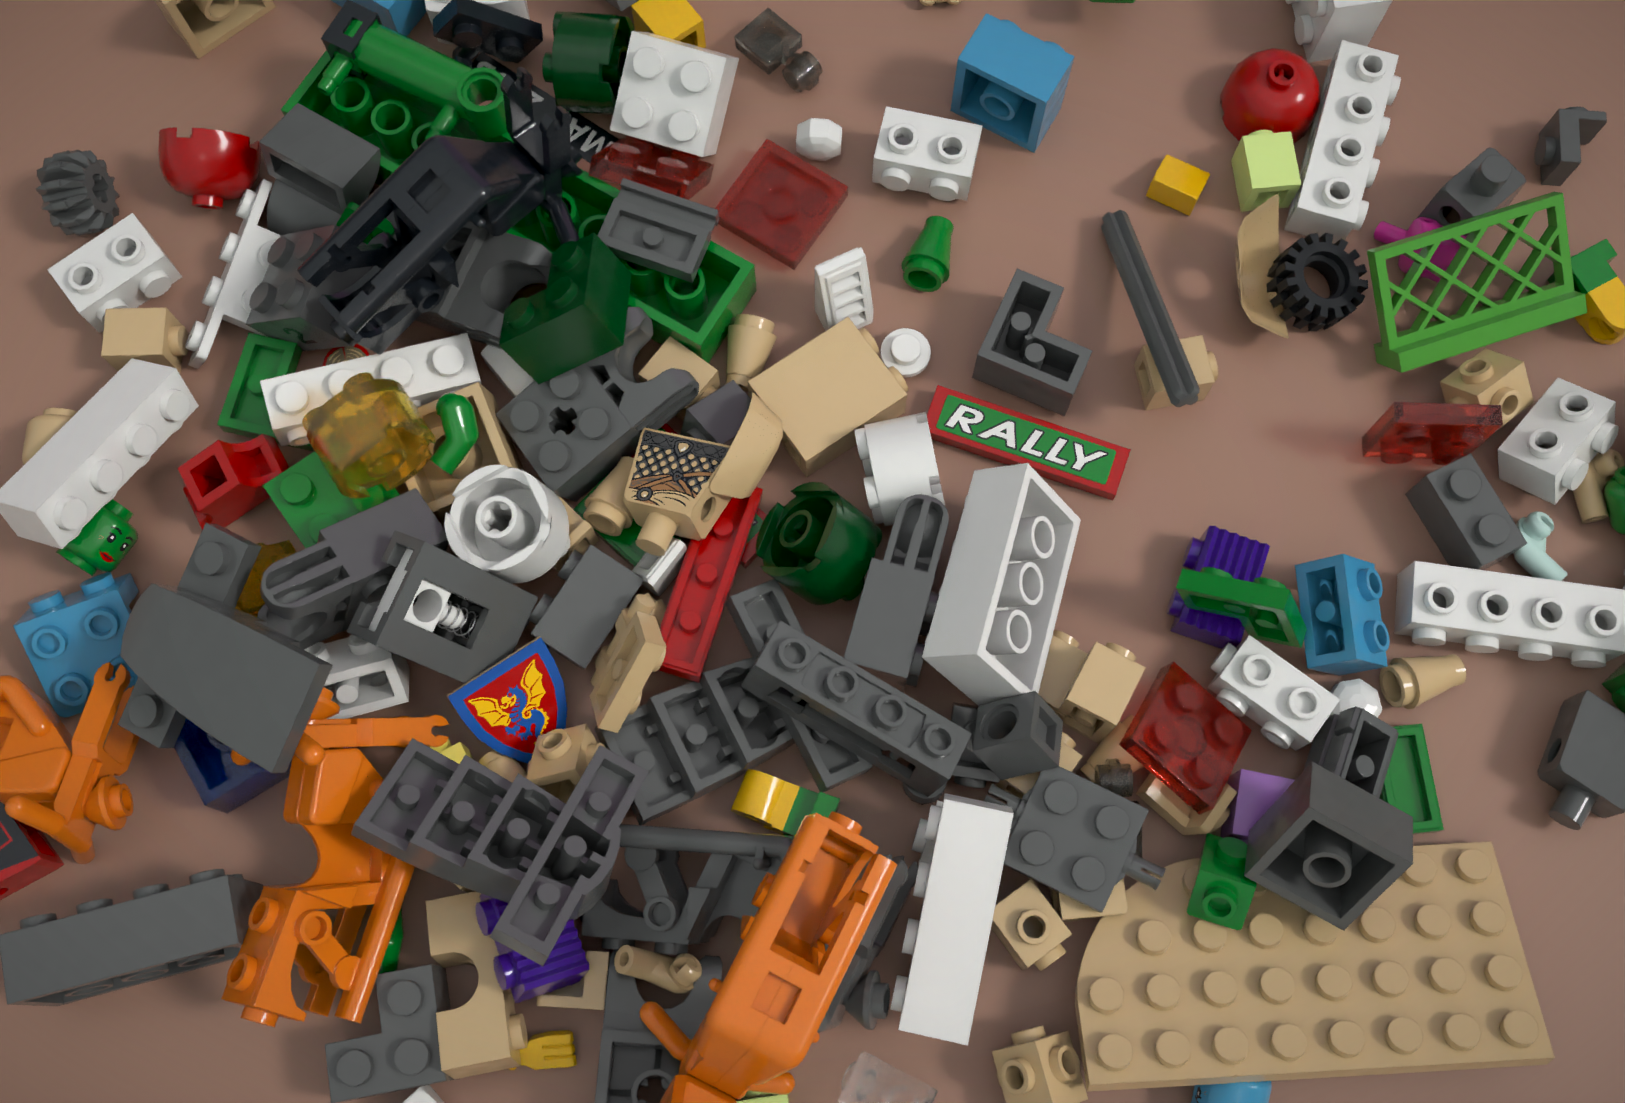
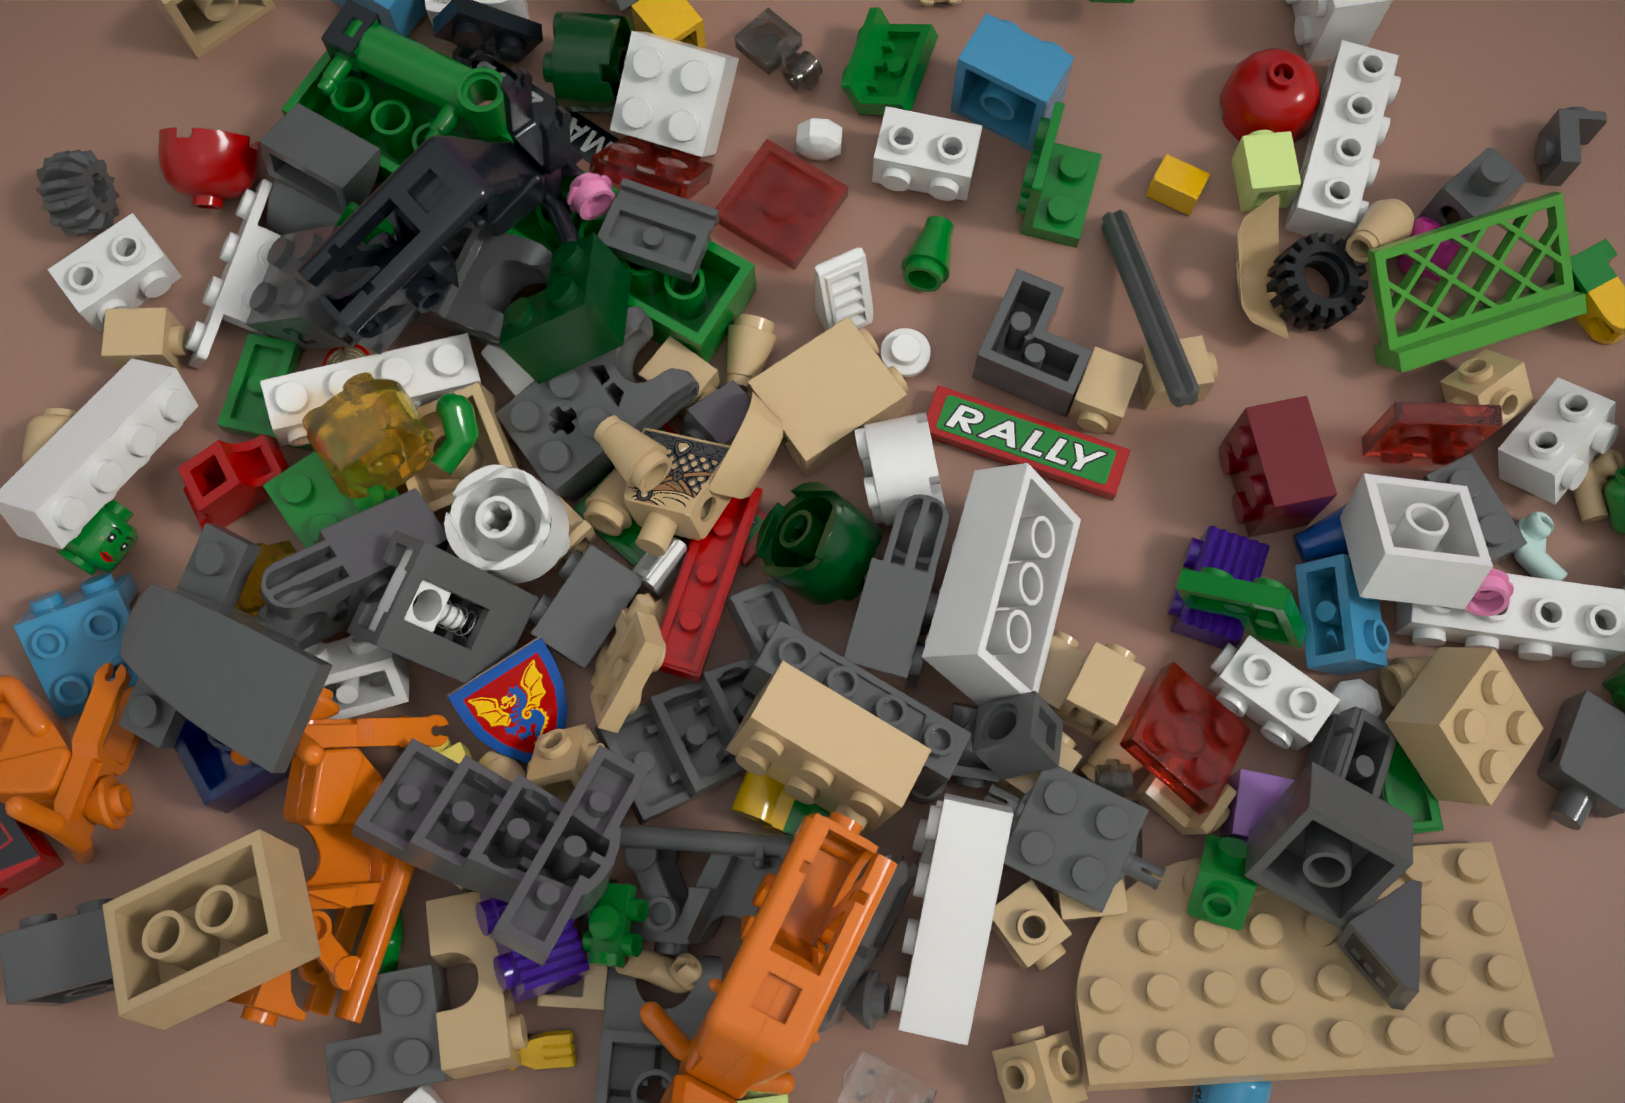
none -> tan brick [102,829,321,1030]
none -> bright pink plate [566,172,616,220]
none -> green piece [583,883,649,968]
none -> tan cone [594,415,672,492]
none -> tan brick [726,661,931,836]
none -> green bracket [841,7,939,115]
none -> green bracket [1016,101,1102,248]
none -> tan brick [1067,346,1143,435]
none -> dark red brick [1219,395,1337,538]
none -> blue cone [1293,504,1349,563]
none -> dark grey slope [1335,880,1422,1011]
none -> white brick [1340,473,1493,609]
none -> tan cone [1346,198,1414,263]
none -> tan brick [1385,647,1544,806]
none -> bright pink plate [1465,568,1514,616]

